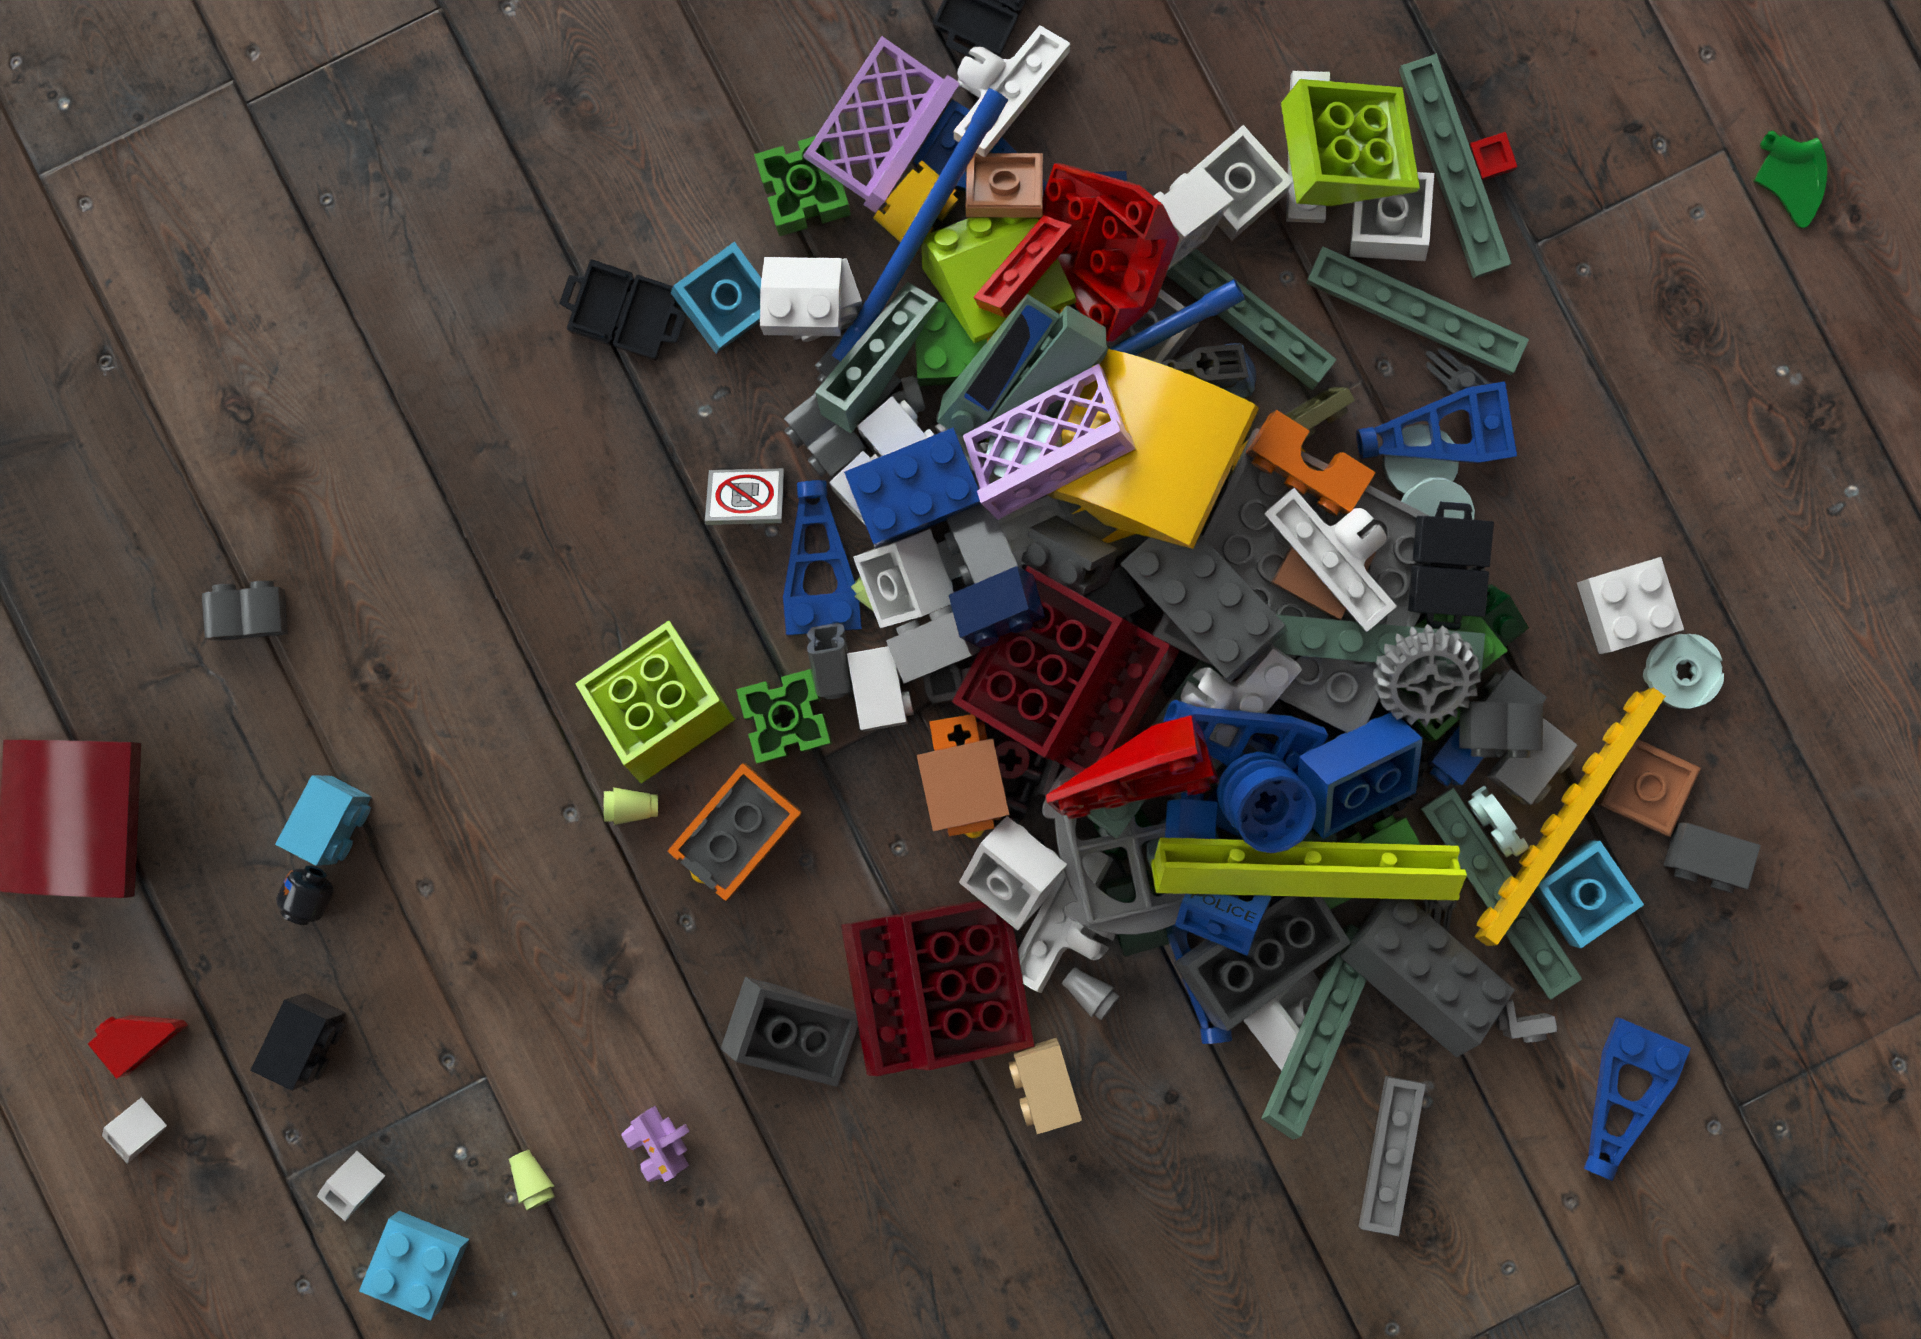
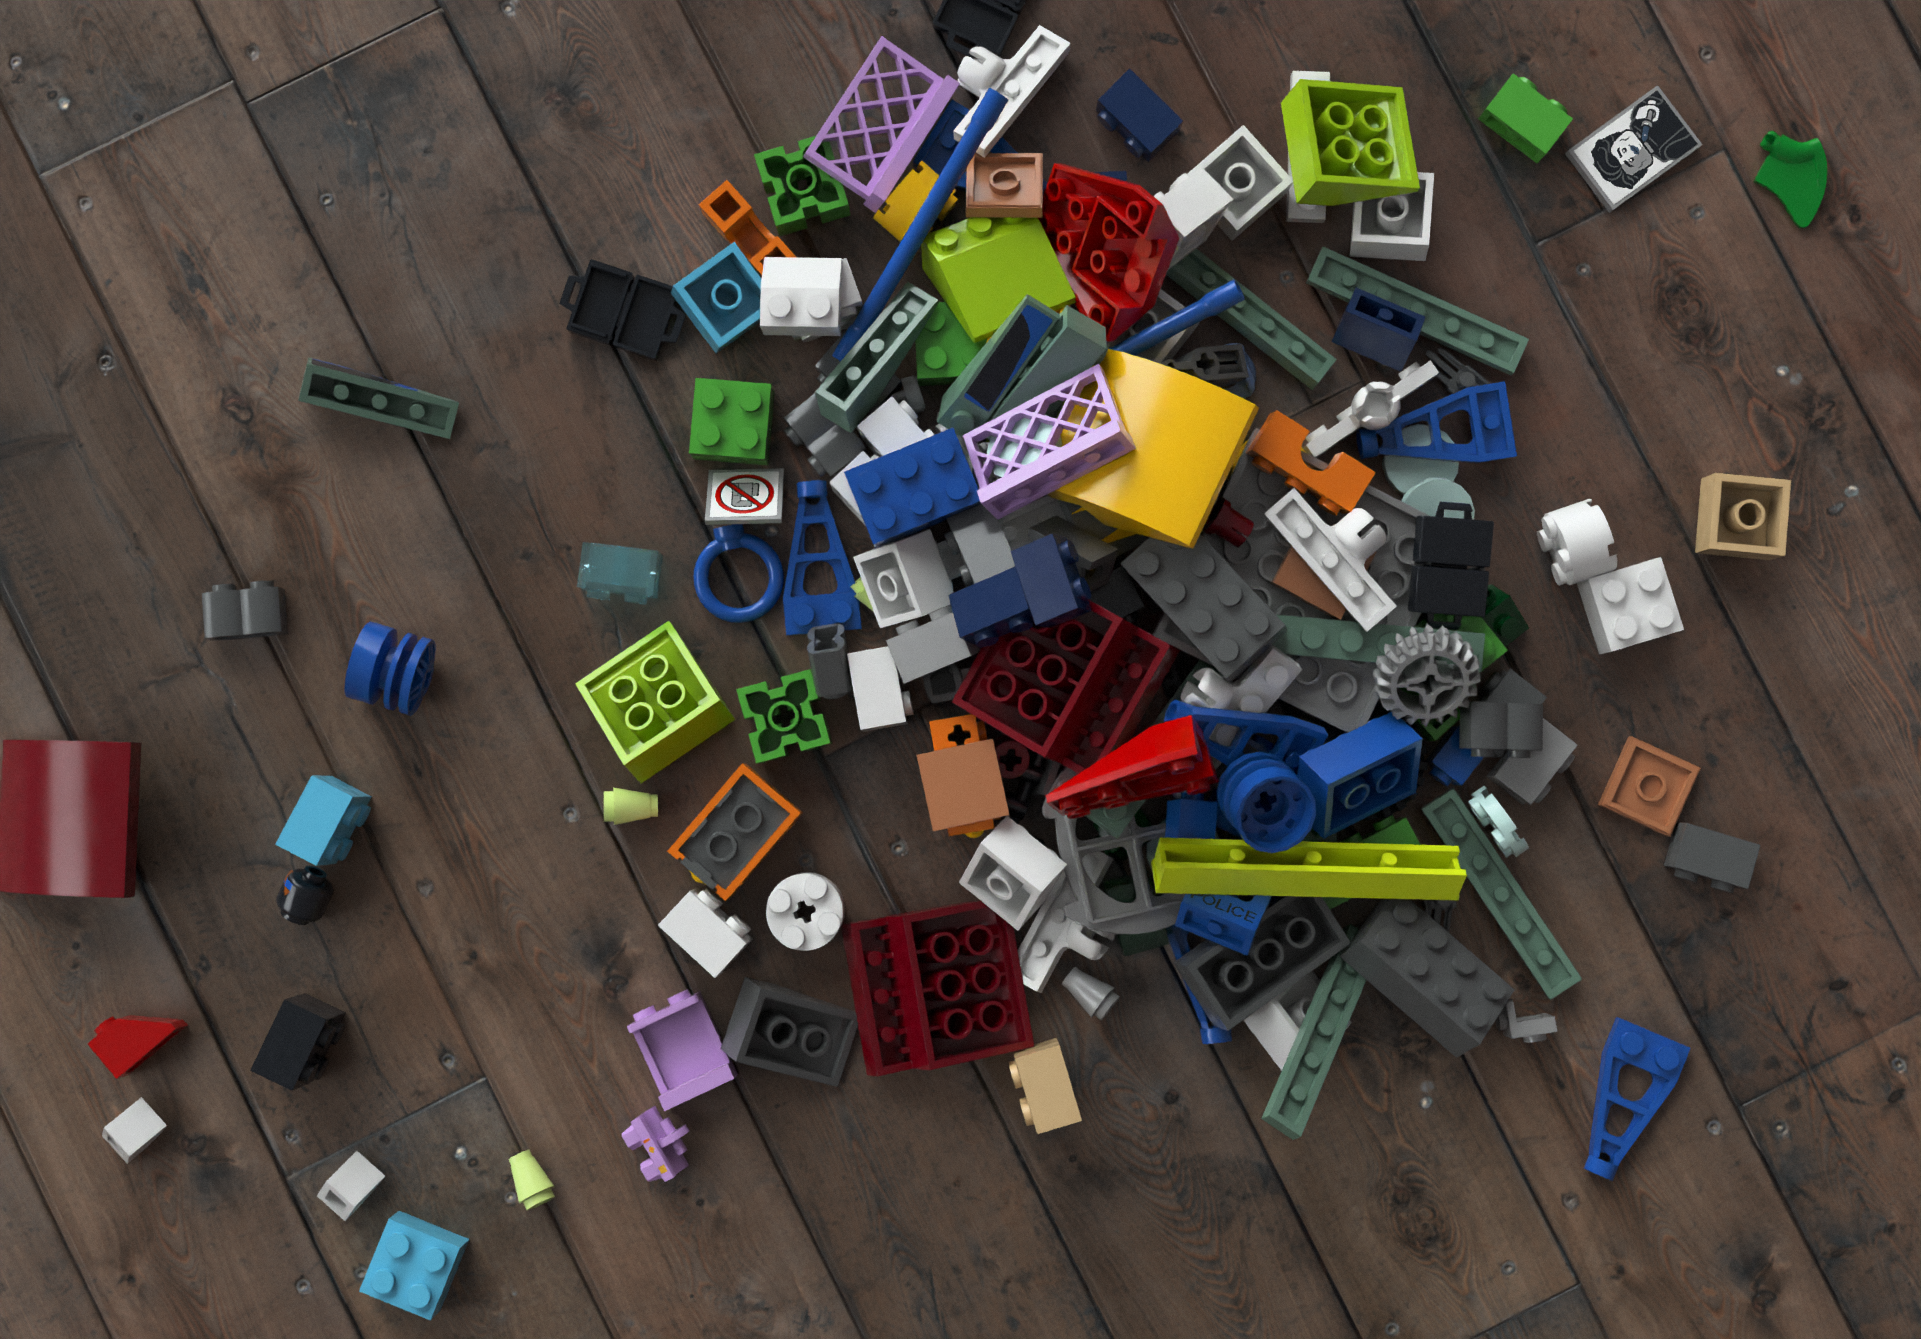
red plate [973,215,1076,318] -> none
olive plate [1285,387,1355,439] -> none
light grey plate [1359,1076,1426,1236] -> none
sand green plate [1399,54,1512,279] -> none
red plate [1469,132,1518,181] -> none
yellow plate [1475,687,1666,946] -> none
medium azure brick [1533,840,1644,948] -> none
light aqua plate [1643,634,1724,709] -> none
none -> sand green slope [298,357,459,439]
none -> blue wheel [344,621,436,716]
none -> clear light blue brick [577,542,663,605]
none -> lavender panel [627,989,738,1111]
none -> white brick [658,888,753,978]
none -> bright green brick [689,378,775,465]
none -> blue piece [693,524,784,623]
none -> orange arch [699,180,797,278]
none -> white brick [766,872,845,951]
none -> dark blue brick [1011,533,1092,628]
none -> dark blue brick [1096,68,1183,162]
none -> dark red bush [1202,498,1254,548]
none -> white plate [1303,360,1439,458]
none -> dark blue brick [1331,287,1426,372]
none -> bright green brick [1478,74,1573,163]
none -> white brick [1537,499,1617,586]
none -> tile [1565,85,1703,213]
none -> tan brick [1695,473,1791,560]

